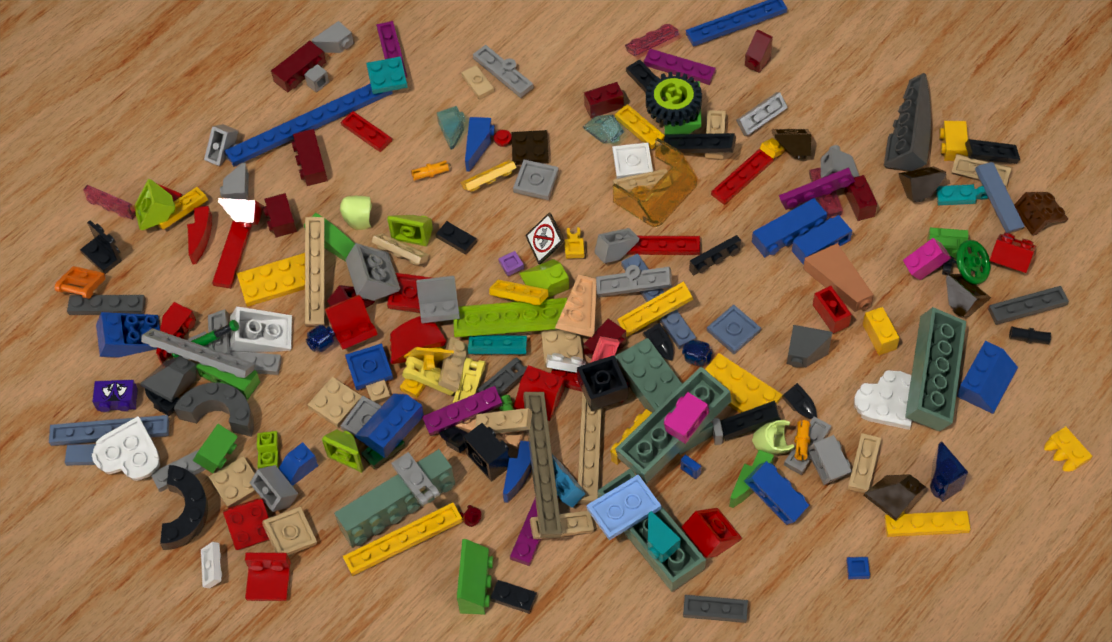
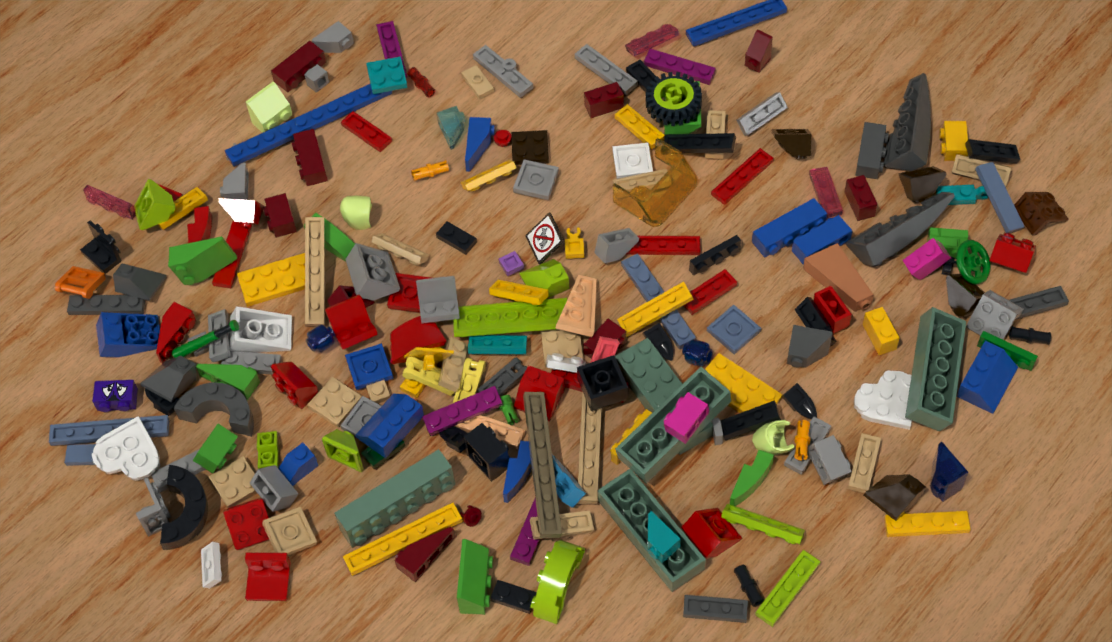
light grey plate [141,328,255,378] -> none
light grey slope [204,124,239,166] -> none
lime slope [387,215,433,247] -> none
light grey plate [391,452,440,506] -> none
tan plate [475,408,532,434] -> none
clear light blue slope [583,114,624,144] -> none
light blue plate [586,475,661,540] -> none
light grey hinge [596,265,672,297] -> none
blue tile [680,454,701,479] -> none
blue brick [744,461,809,525] -> none
yellow plate [759,138,785,158] -> none
magenta plate [779,167,855,210] -> none
light grey torso [821,145,859,178] -> none
blue tile [846,557,870,580] -> none
yellow plate [1044,426,1093,472] -> none
none -> dark grey slope [113,263,167,301]
none -> light grey bracket [136,477,171,537]
none -> bright green slope [168,237,237,285]
none -> yellowish green slope [246,82,292,133]
none -> red slope [271,361,318,409]
none -> dark red slope [395,527,455,582]
none -> clear red pin [407,67,435,97]
none -> lime brick [530,540,585,624]
none -> light grey plate [575,44,638,95]
none -> red plate [683,269,737,315]
none -> lime plate [721,504,805,544]
none -> black pin [734,564,764,607]
none -> lime plate [755,550,821,627]
none -> black hinge [795,297,837,346]
none -> dark grey wedge [845,192,955,267]
none -> dark grey brick [855,122,889,179]
none -> light grey bracket [966,290,1024,340]
none -> green plate [977,331,1038,371]

